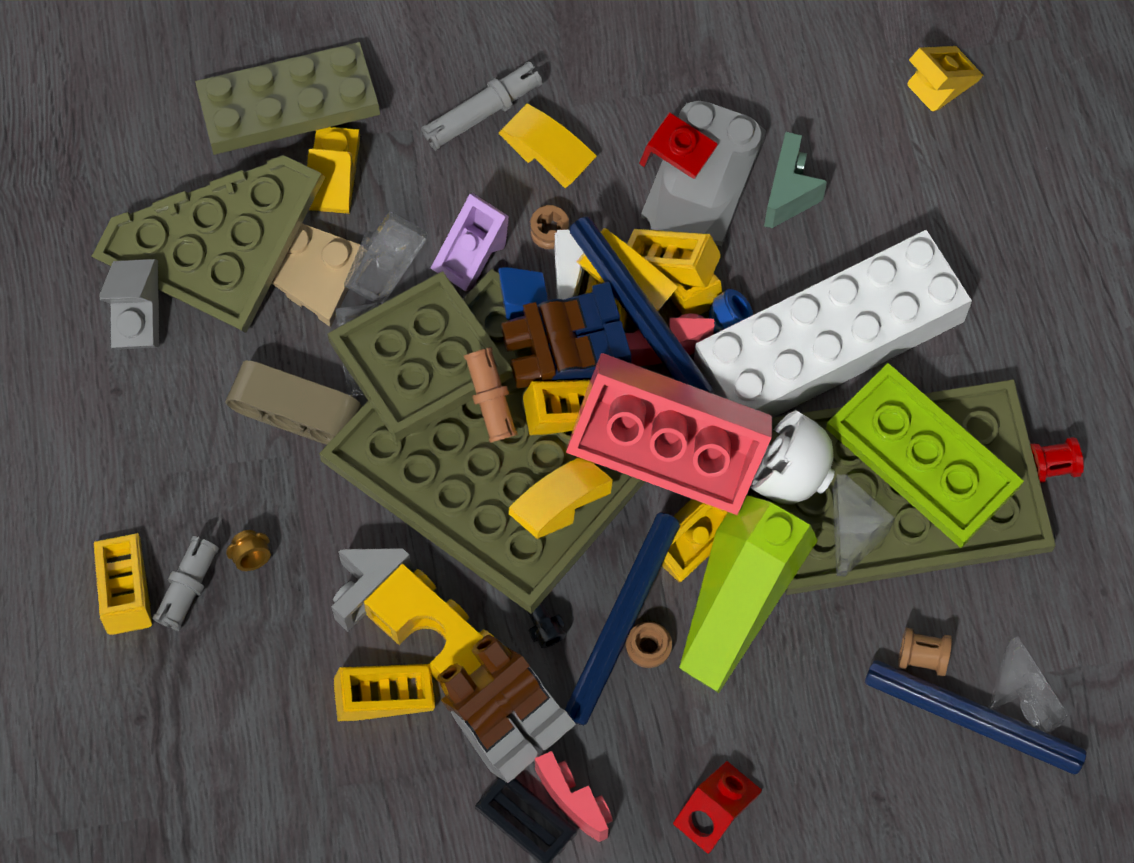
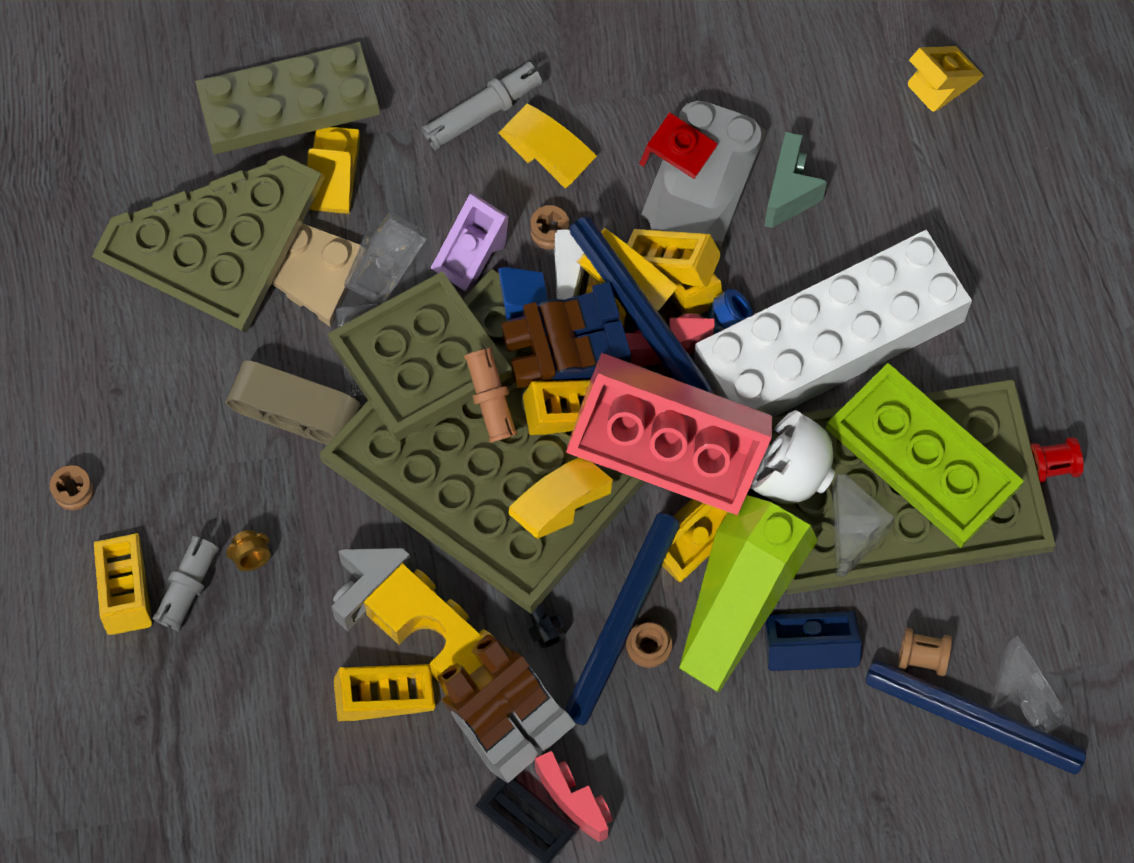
light grey slope [99,259,159,349] -> none
red bracket [673,761,762,854] -> none
none -> medium nougat bush [49,465,94,511]
none -> dark blue slope [764,611,861,671]

